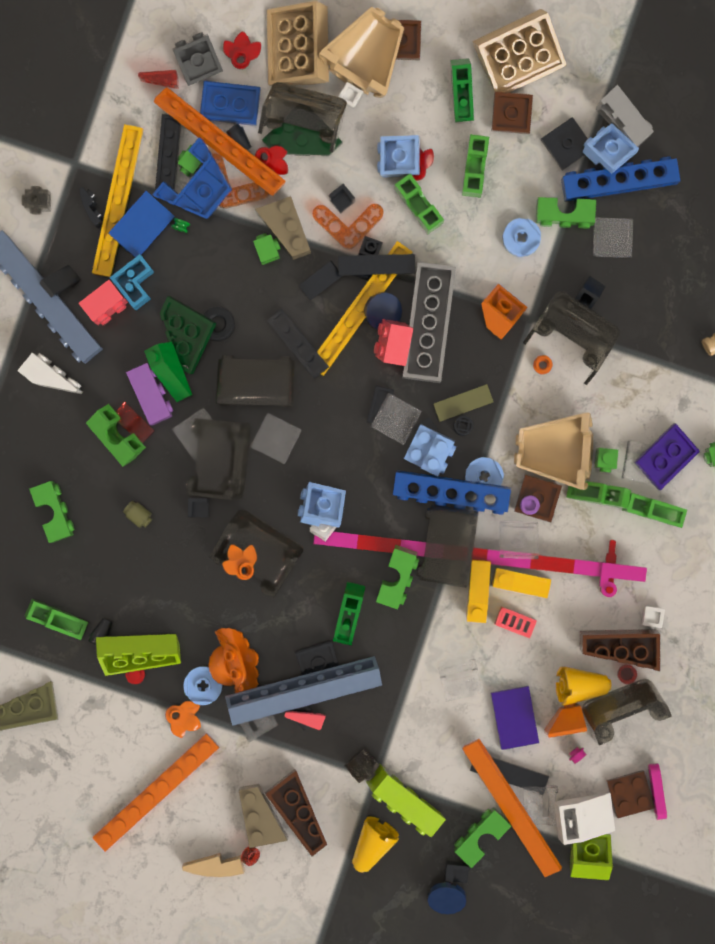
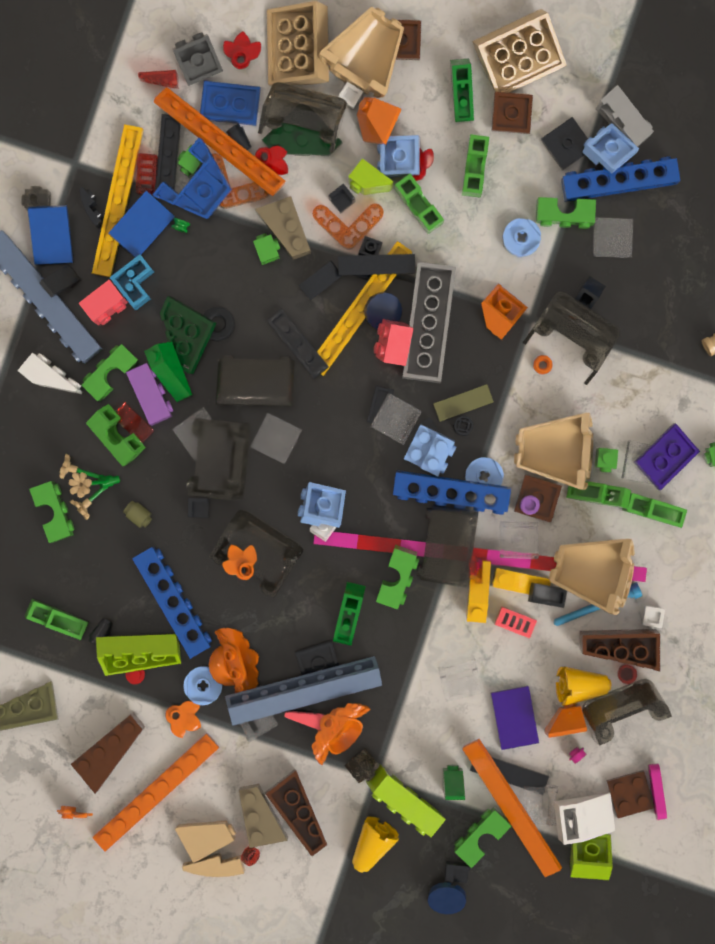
none -> blue tile [28,205,73,264]
none -> orange plate [57,806,93,819]
none -> tan plant [59,454,120,520]
none -> reddish brown wedge [71,712,145,794]
none -> bright green arch [81,344,140,403]
none -> blue brick [132,547,212,659]
none -> clear red slope [136,153,158,195]
none -> tan slope [175,821,236,863]
none -> orange piece [312,703,371,765]
none -> lime slope [348,158,393,195]
none -> orange slope [357,97,402,144]
none -> green slope [443,765,465,800]
none -> clear red slope [469,556,483,584]
none -> black tile [528,583,567,608]
none -> tan cone [549,539,635,615]
none -> dark azure piece [554,582,642,626]

